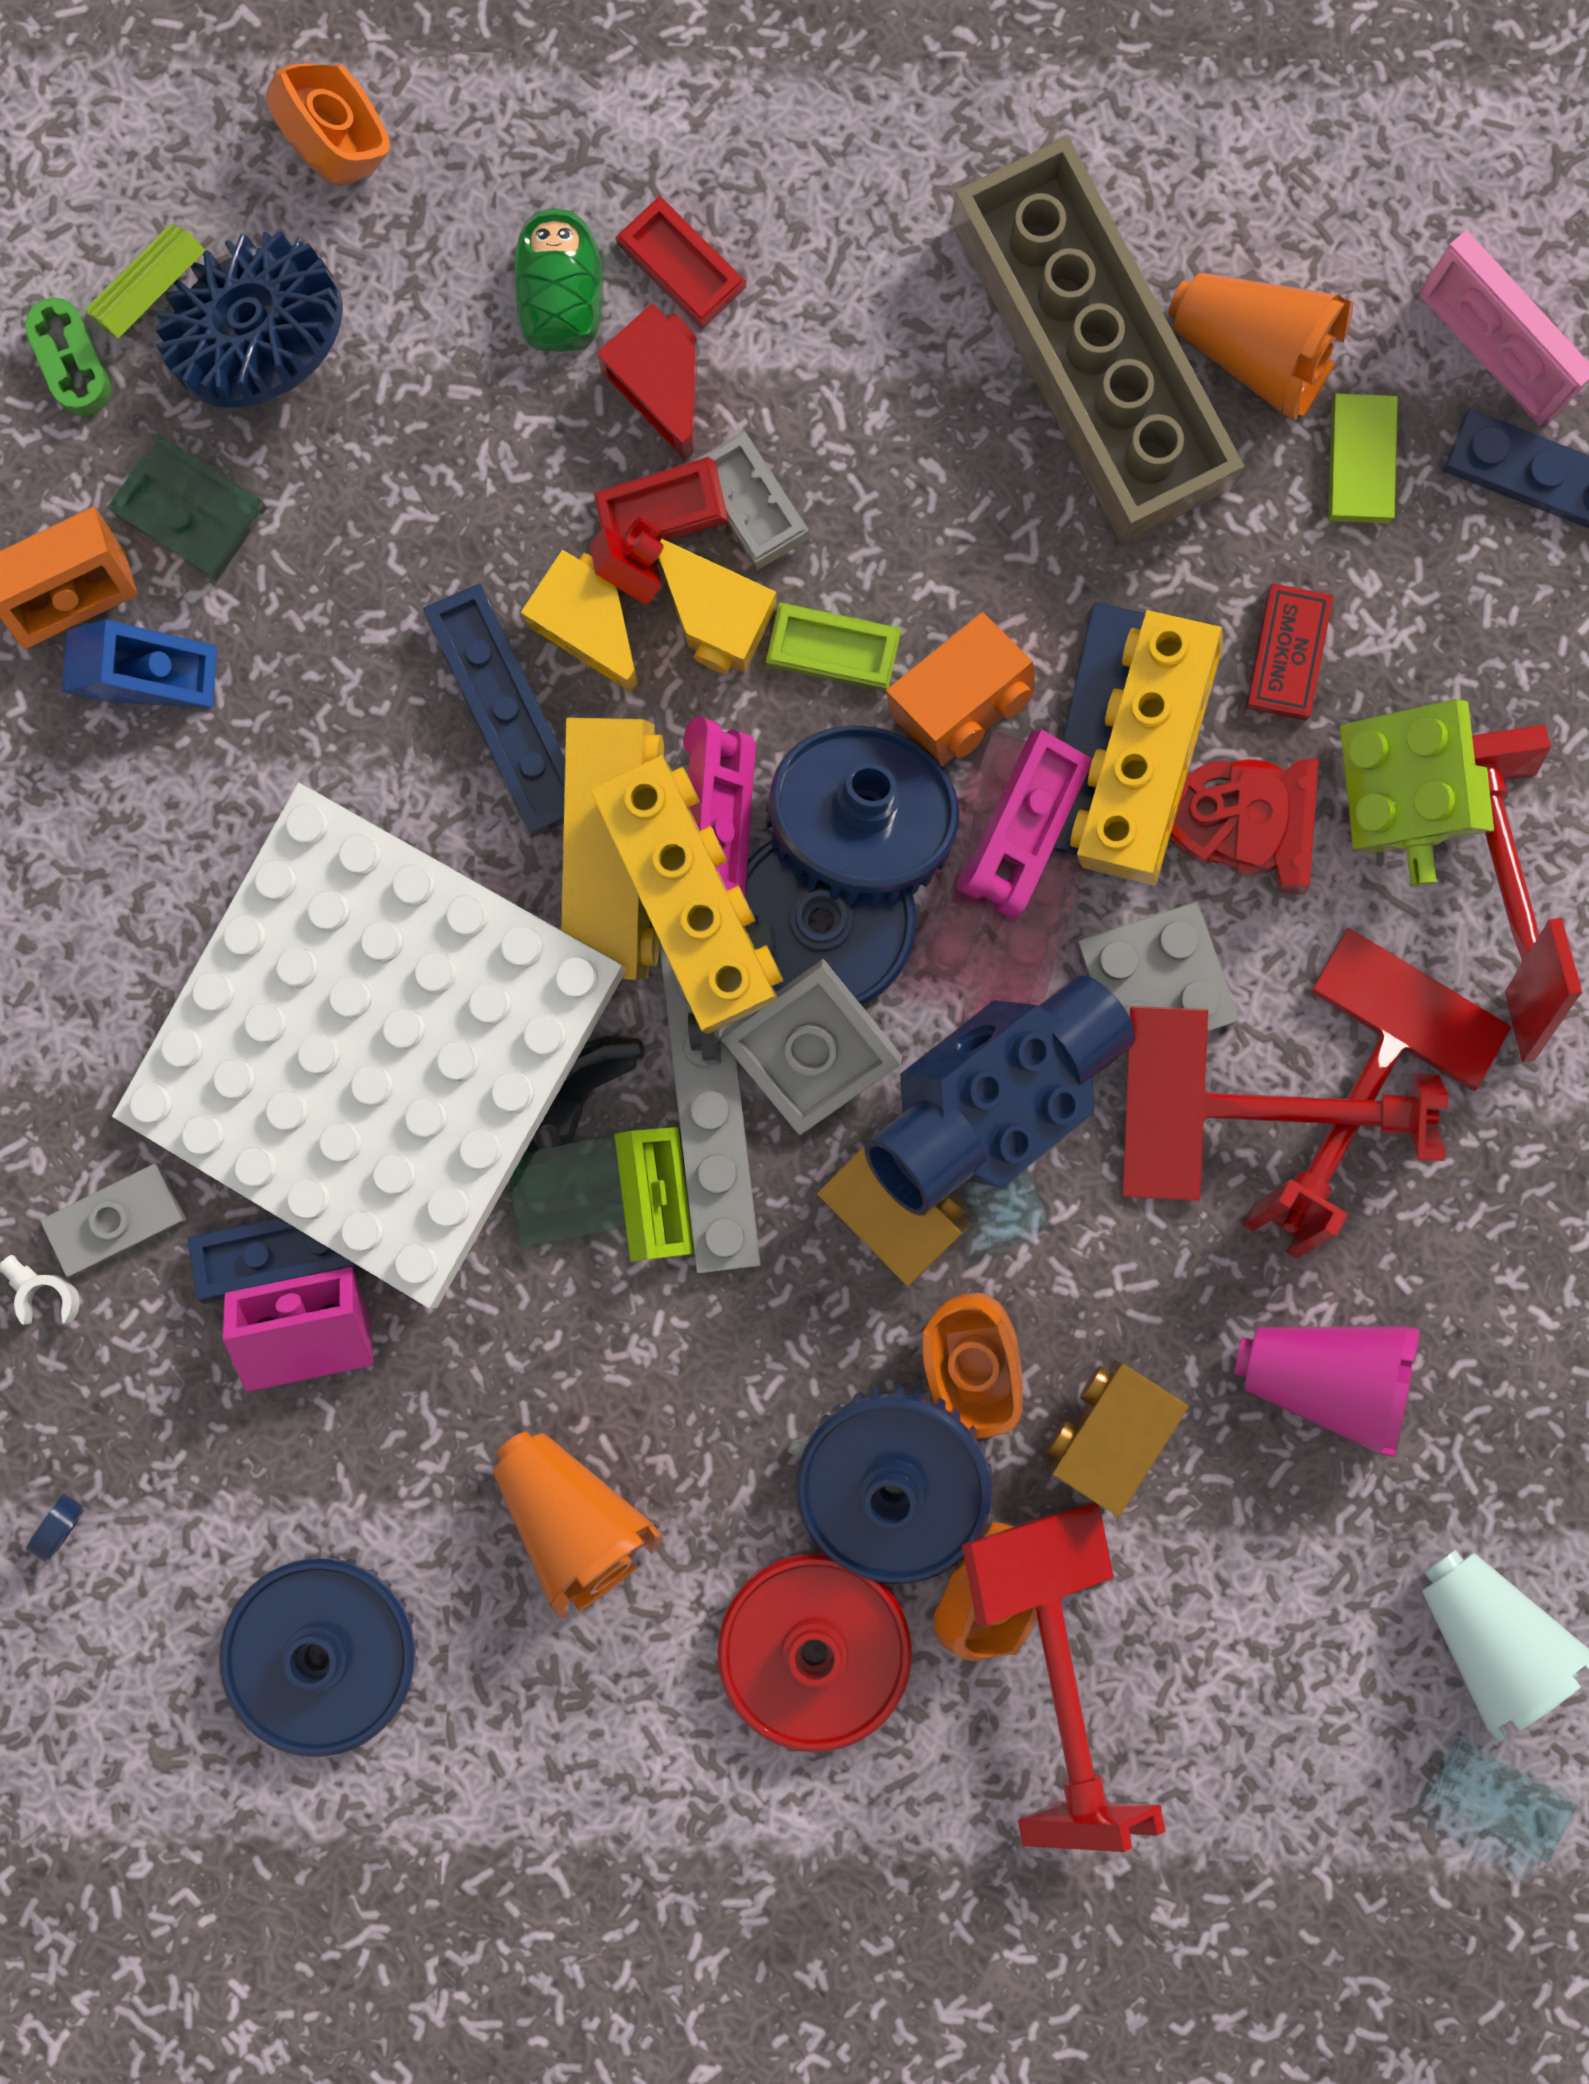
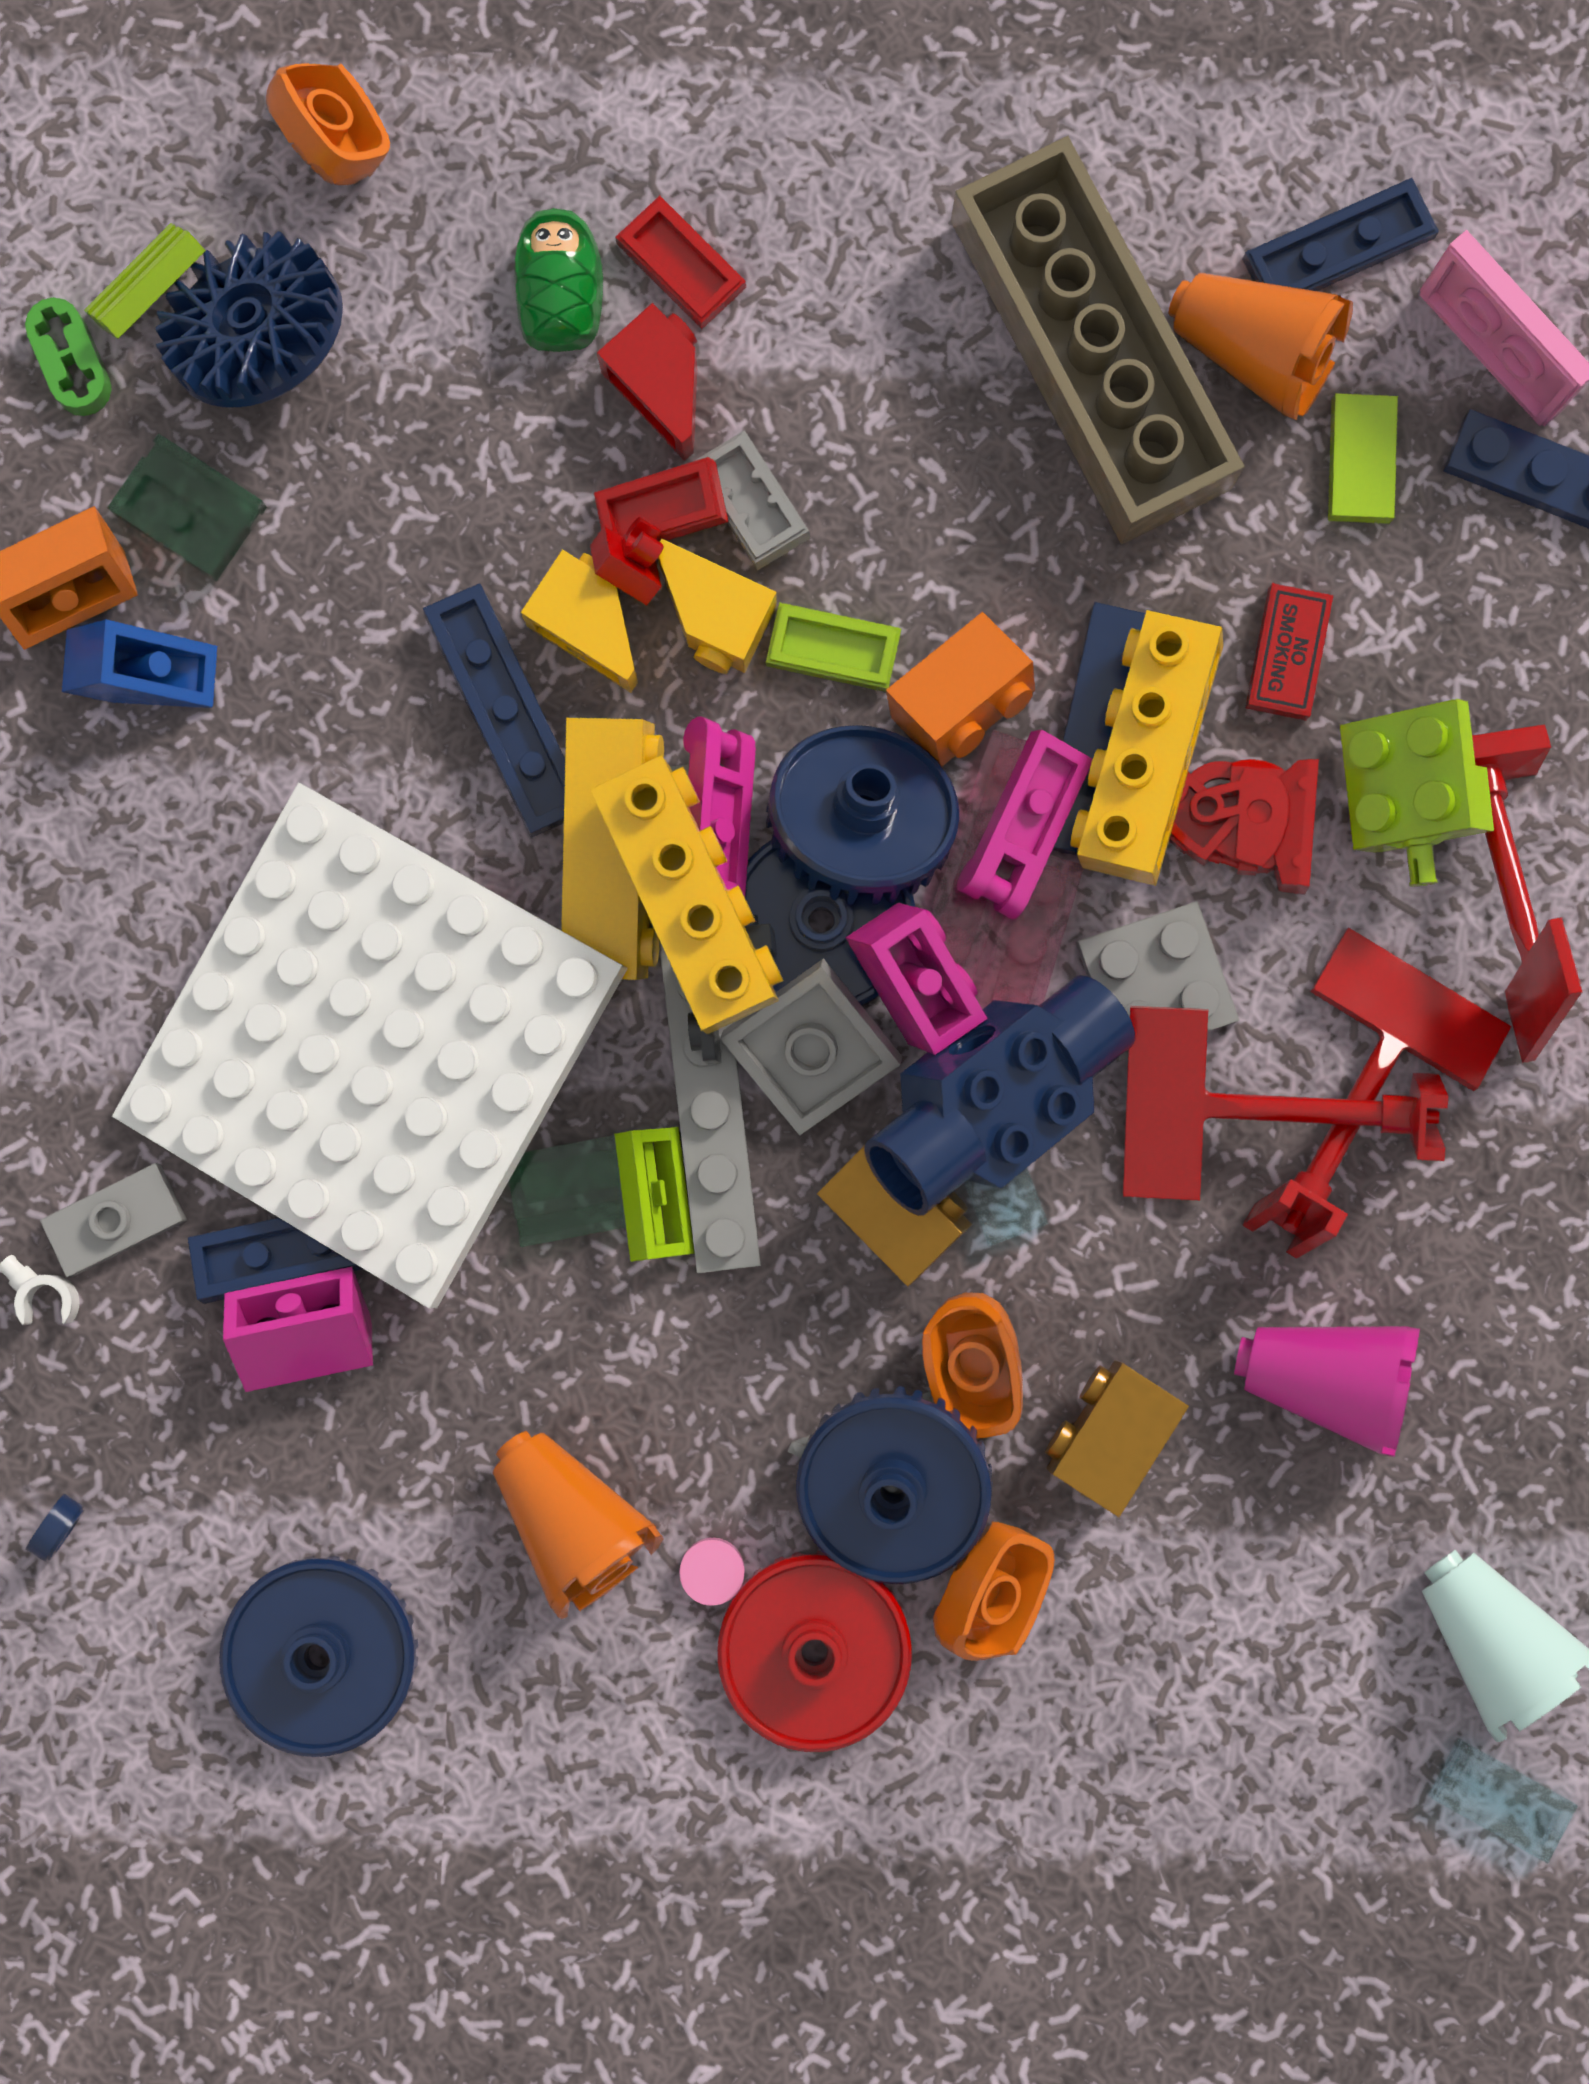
black piece [526,1035,645,1153] -> none
red piece [962,1501,1166,1852] -> none
none -> bright pink tile [680,1538,745,1606]
none -> dark pink brick [846,903,988,1055]
none -> dark blue tile [1242,178,1439,291]

